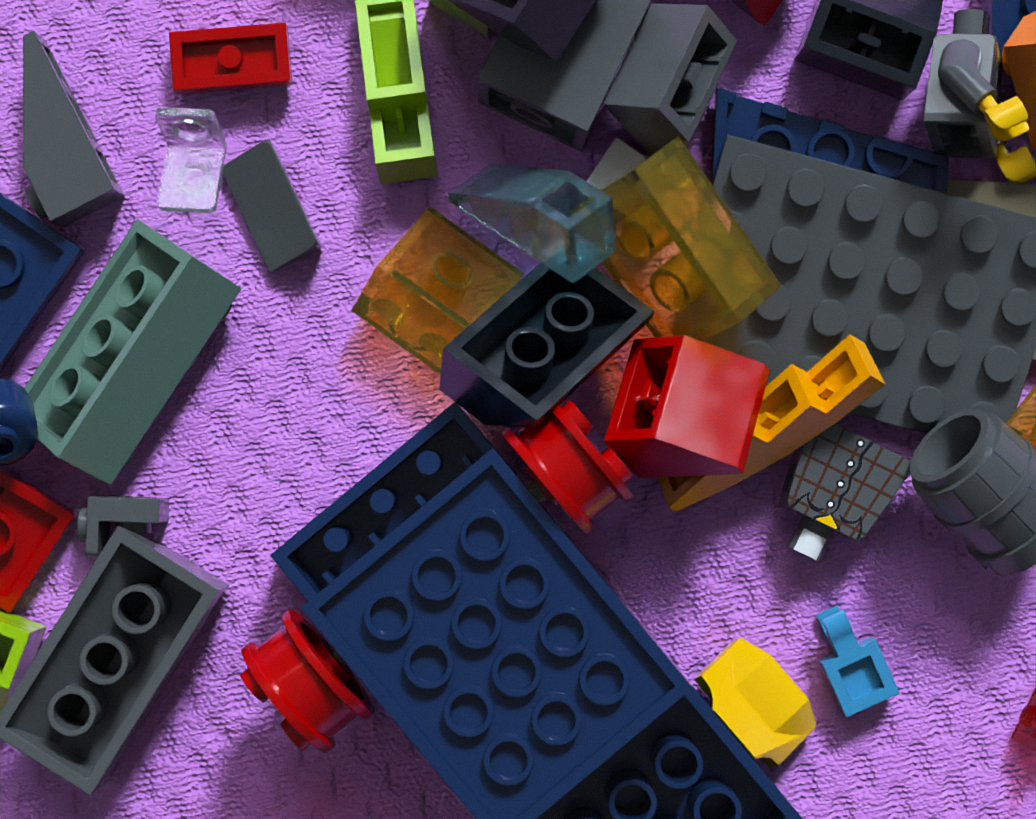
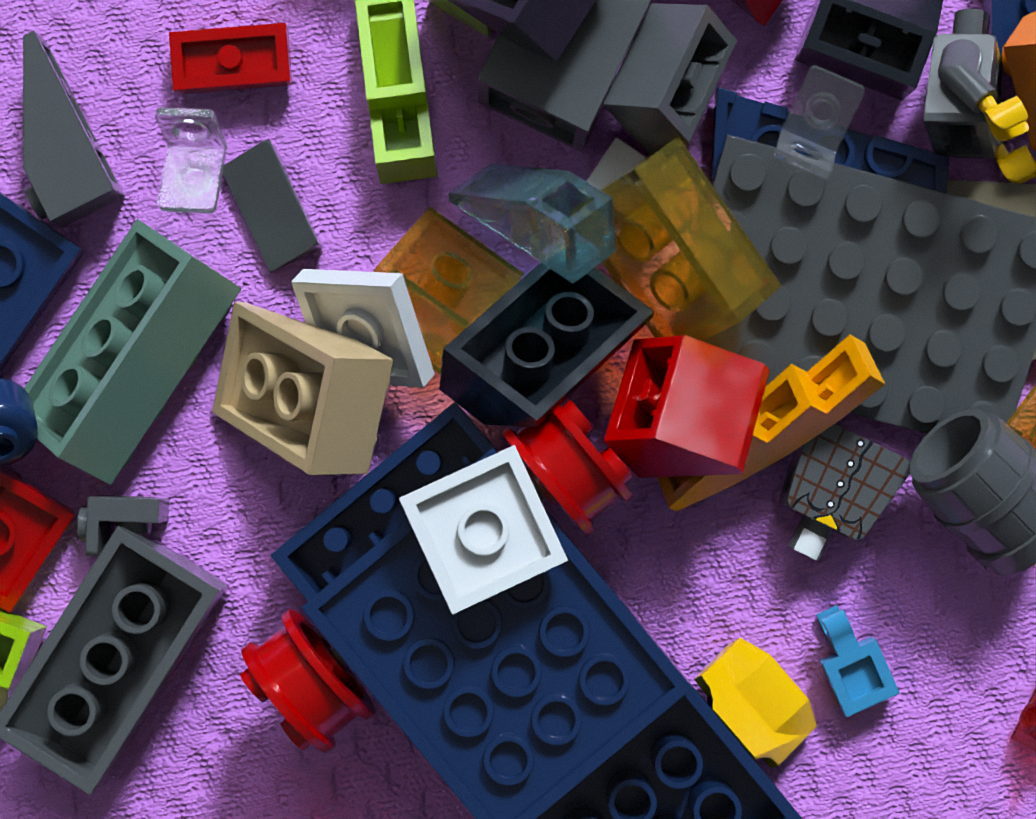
none -> tan slope [212,302,394,475]
none -> white plate [291,269,435,388]
none -> white plate [399,445,568,615]
none -> clear bracket [773,65,865,179]

